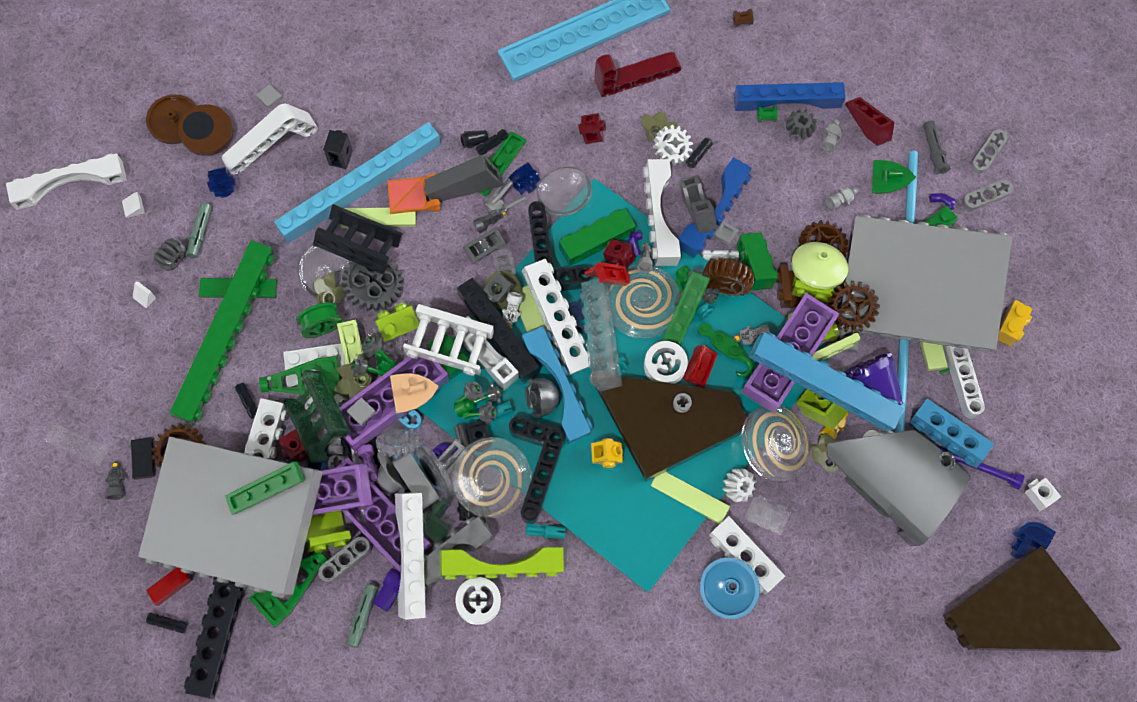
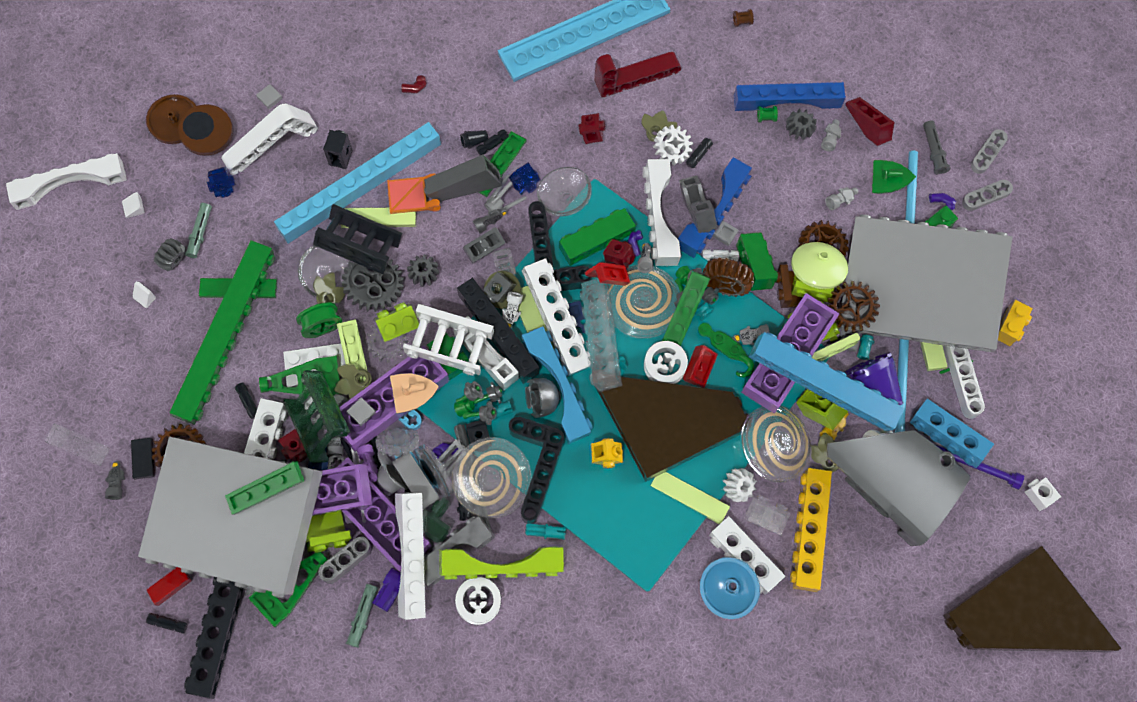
plant [351,333,397,377] -> none
light grey bush [673,393,692,413] -> none
clear blue brick [1010,522,1056,559] -> none
none -> dark red arm [401,75,427,94]
none -> dark grey gear [407,254,439,287]
none -> yellow brick [790,468,832,592]
none -> teal pin [857,334,875,360]

